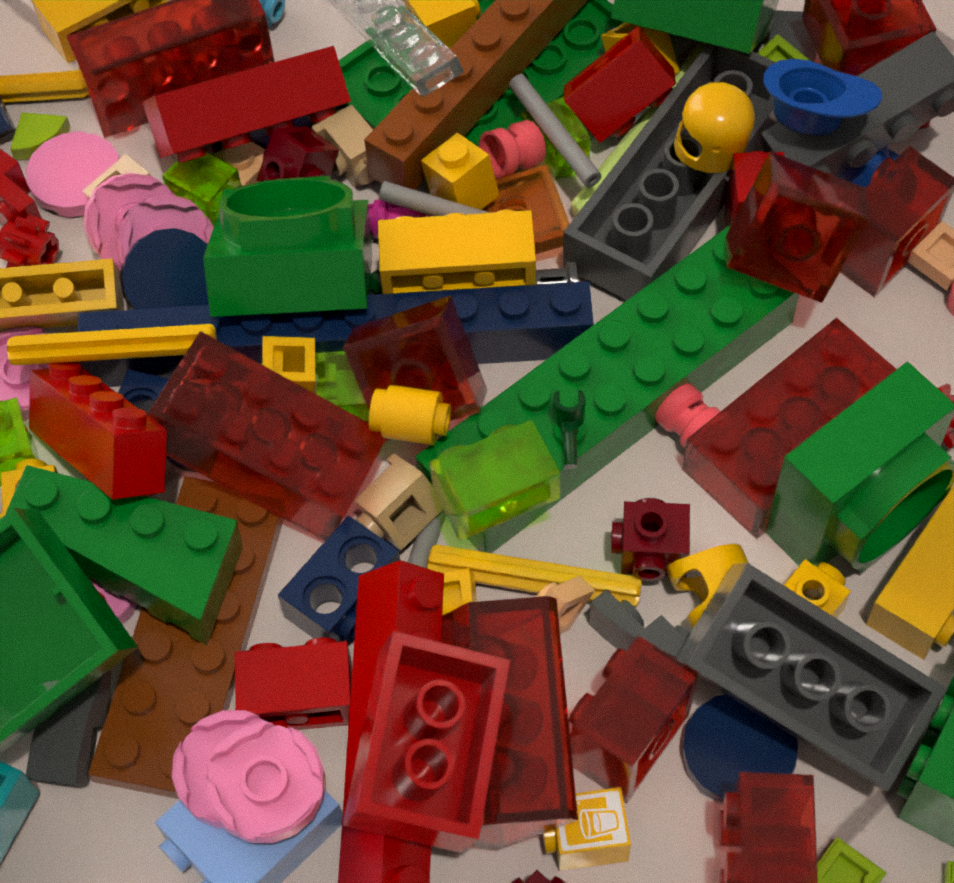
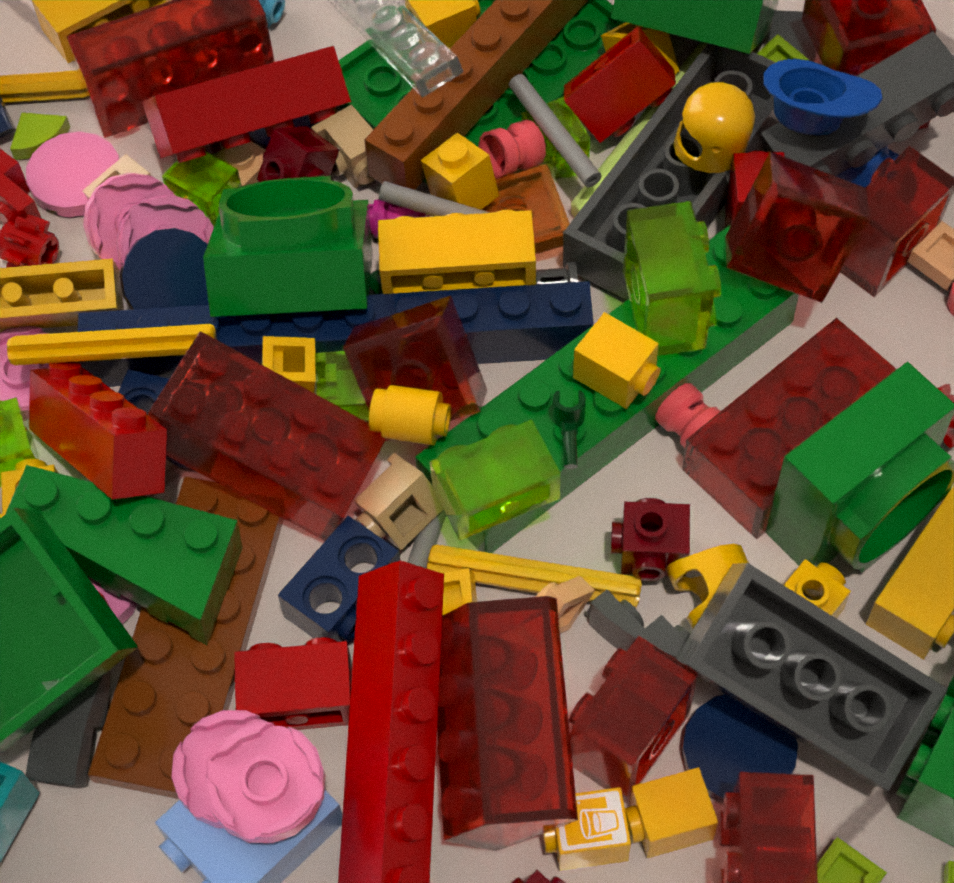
red brick [343,631,510,853] -> none
none -> yellow brick [573,312,661,409]
none -> clear neon green brick [623,201,721,356]
none -> yellow brick [625,767,719,859]

